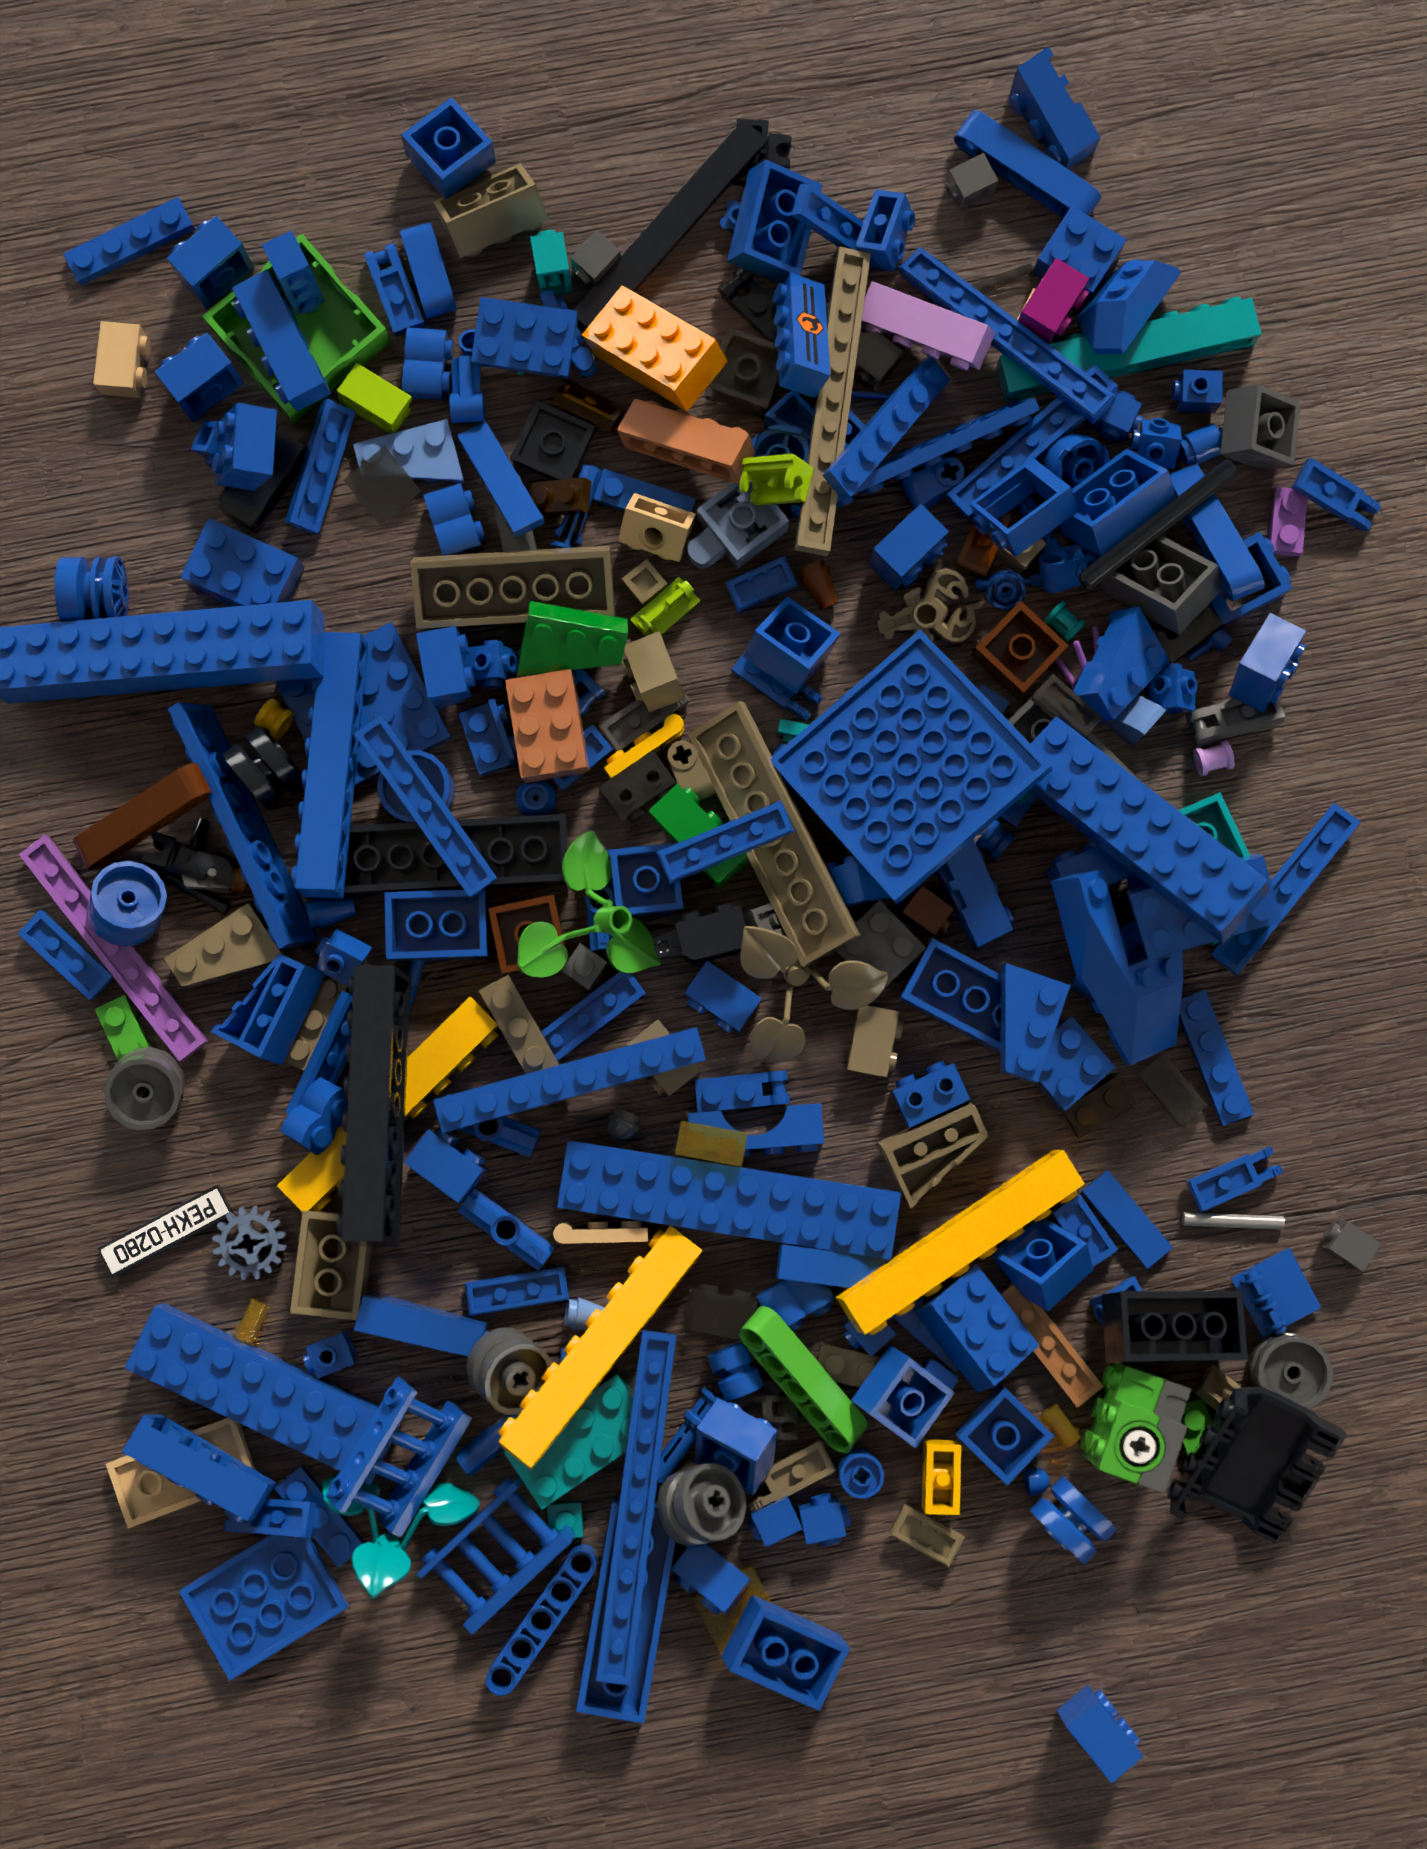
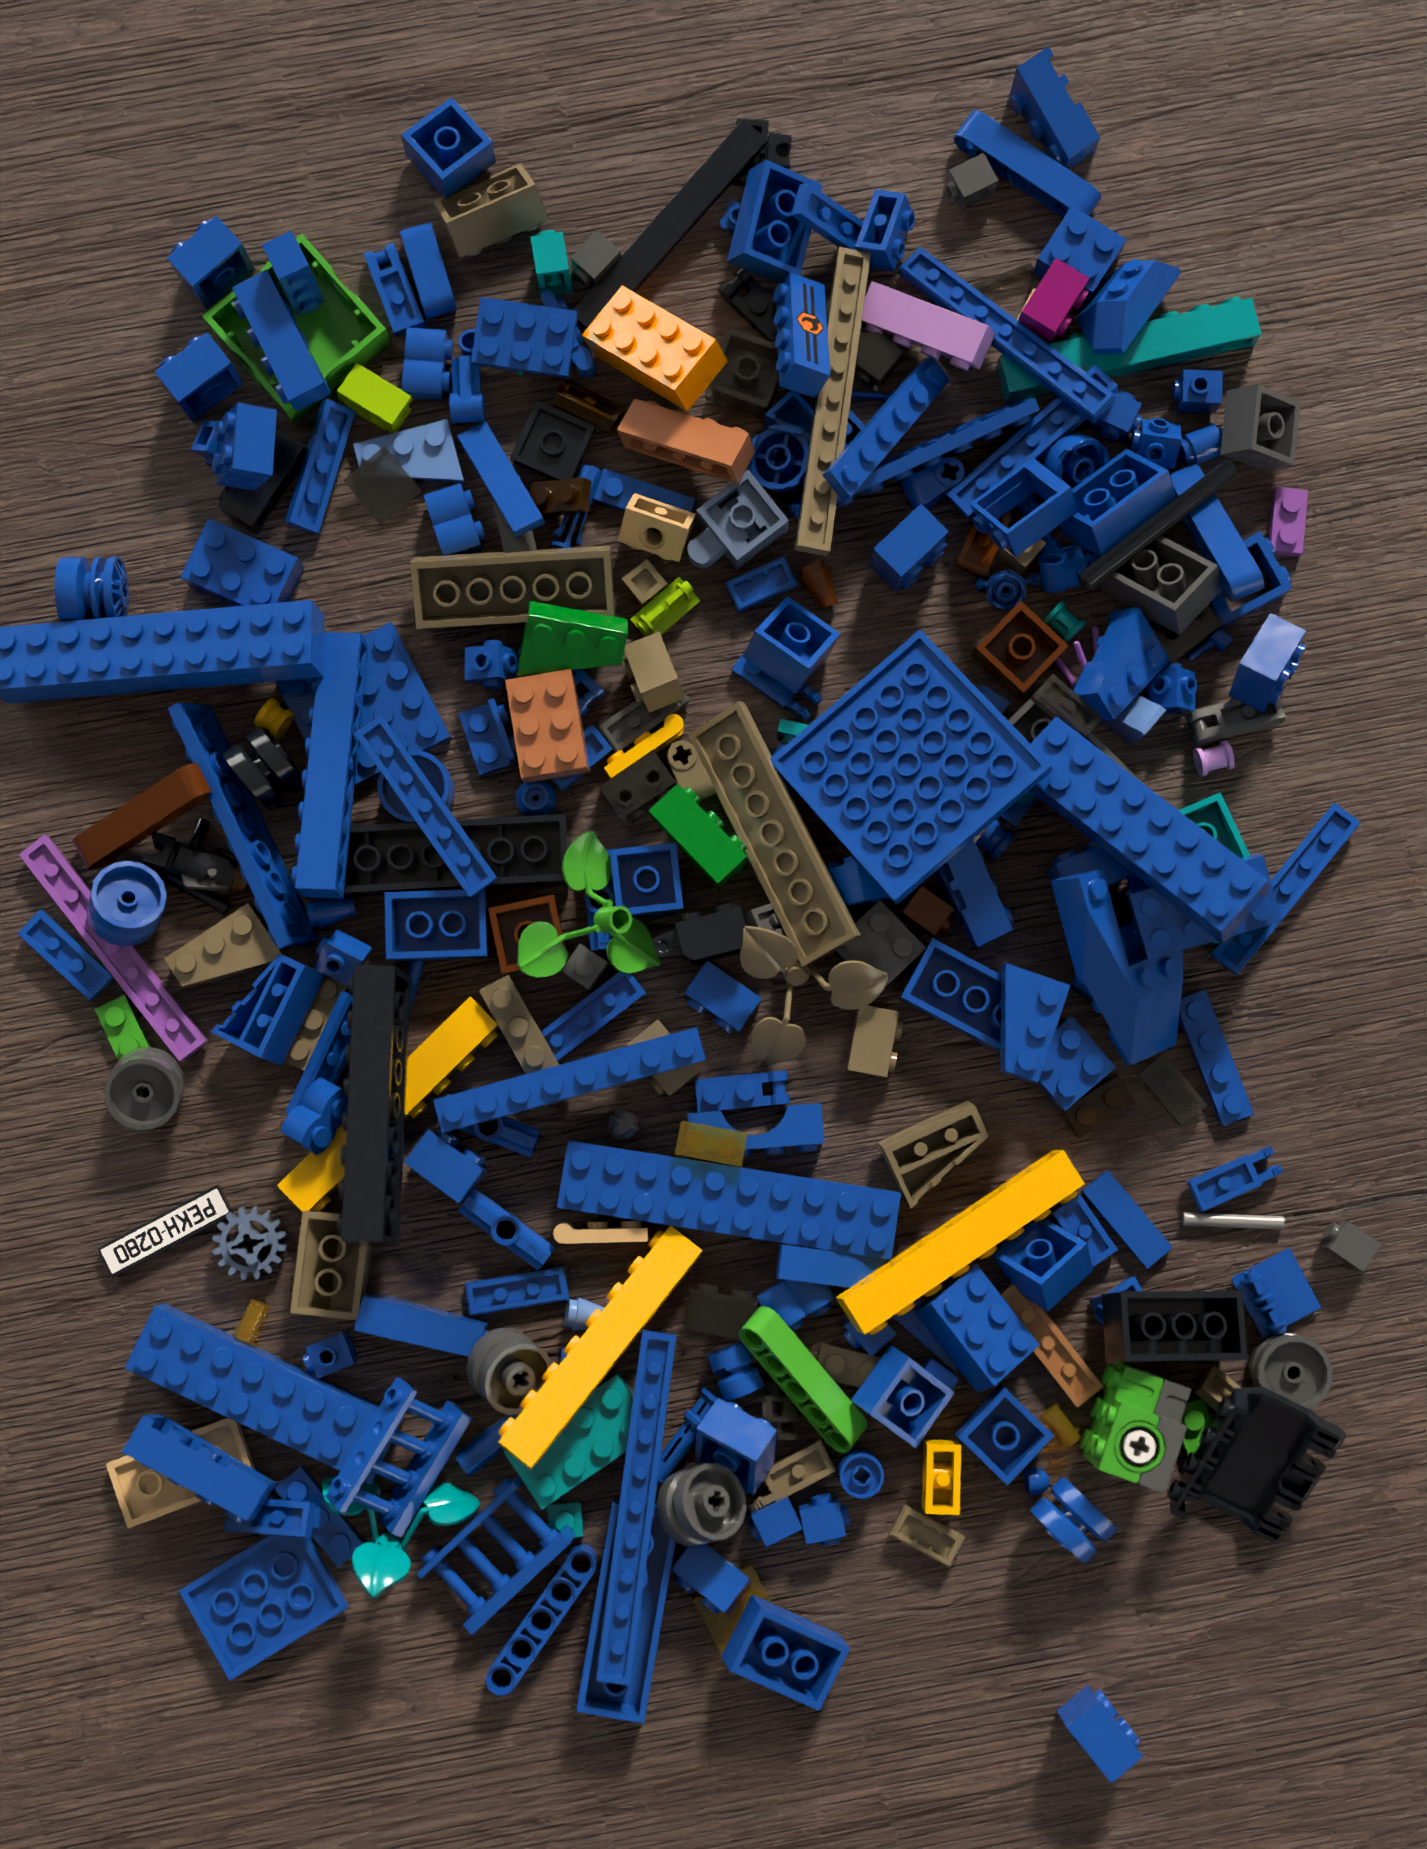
blue plate [63,197,195,286] -> none
tan brick [93,321,151,398] -> none
blue slope [416,626,475,710] -> none
blue tile [657,800,795,884] -> none
lime hinge [739,454,814,506] -> none
dark tan animal [877,568,976,644] -> none
blue brick [890,1060,971,1128] -> none
blue hinge [1291,458,1381,532] -> none

